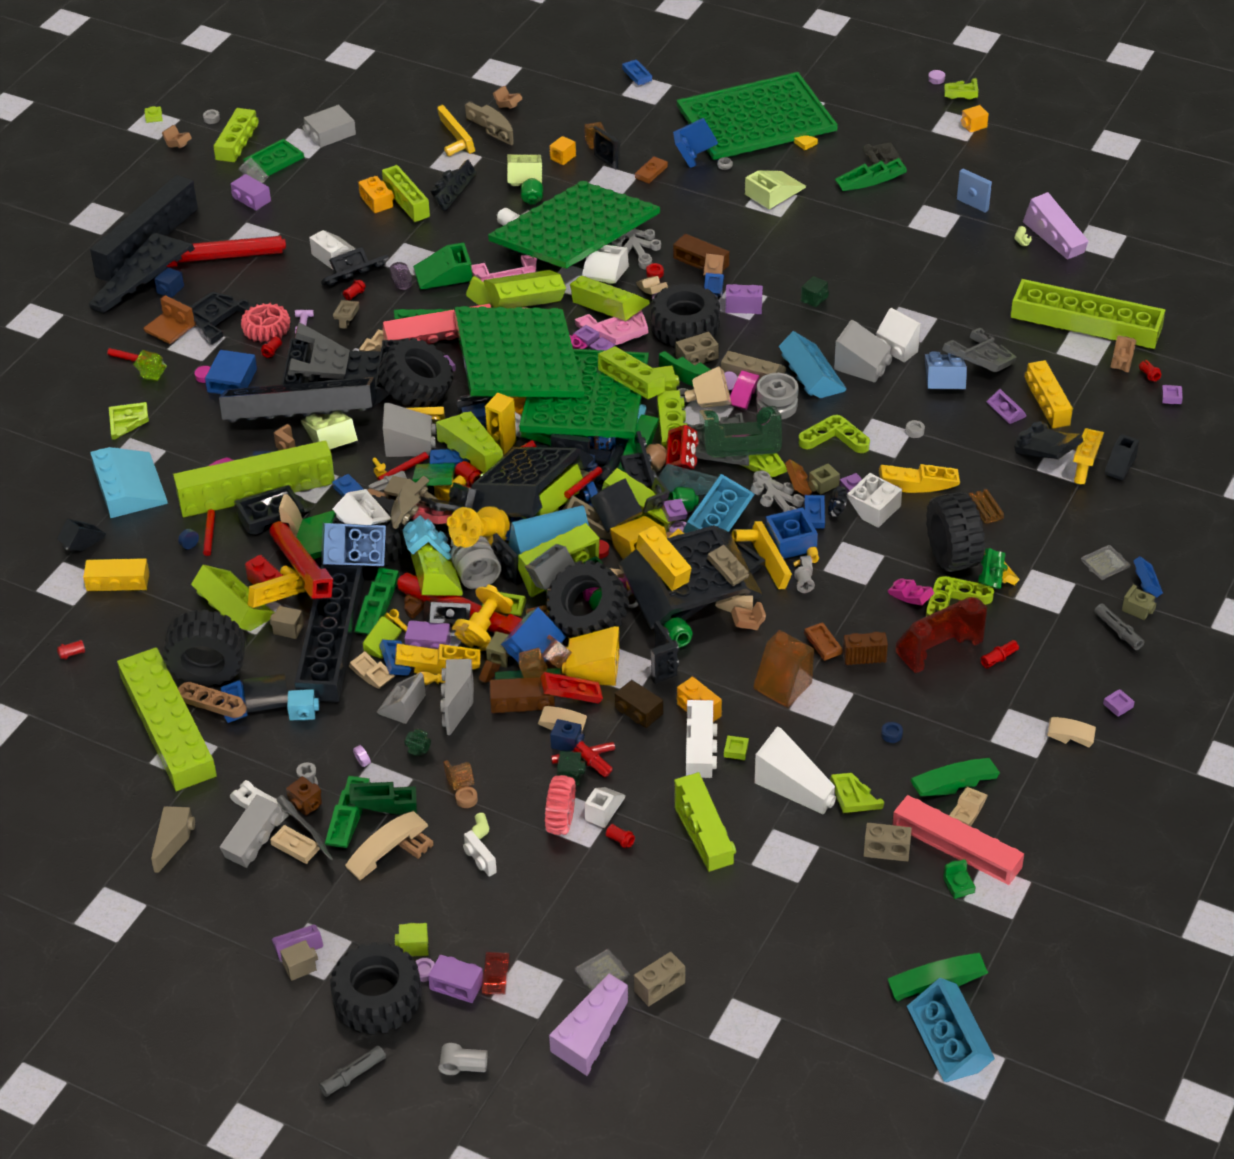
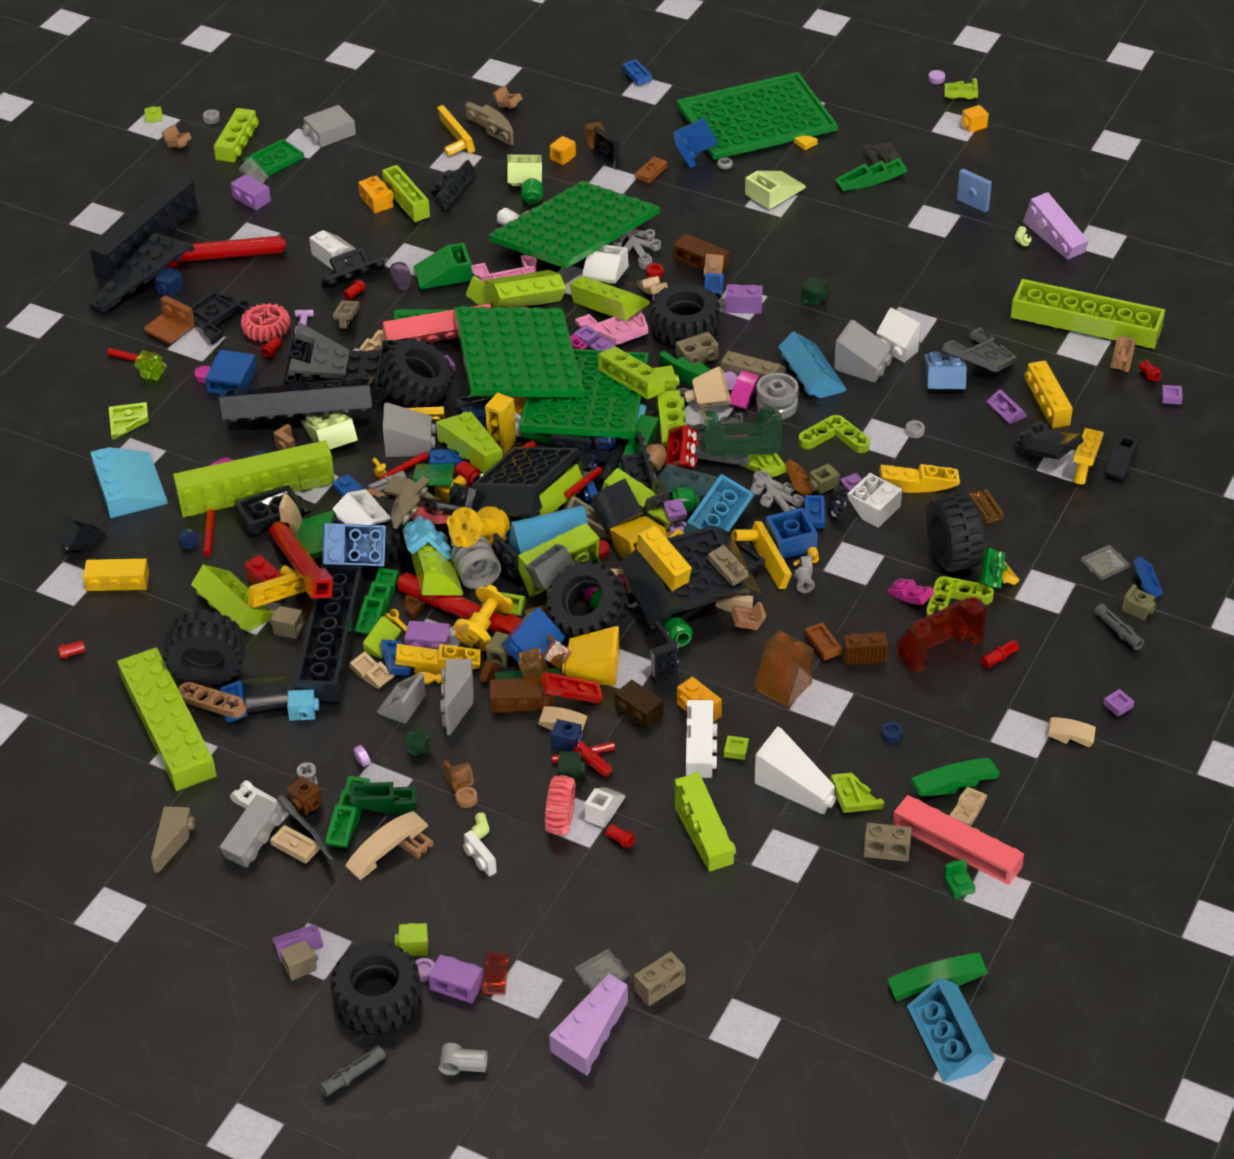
black slope [423,600,471,624] -> none

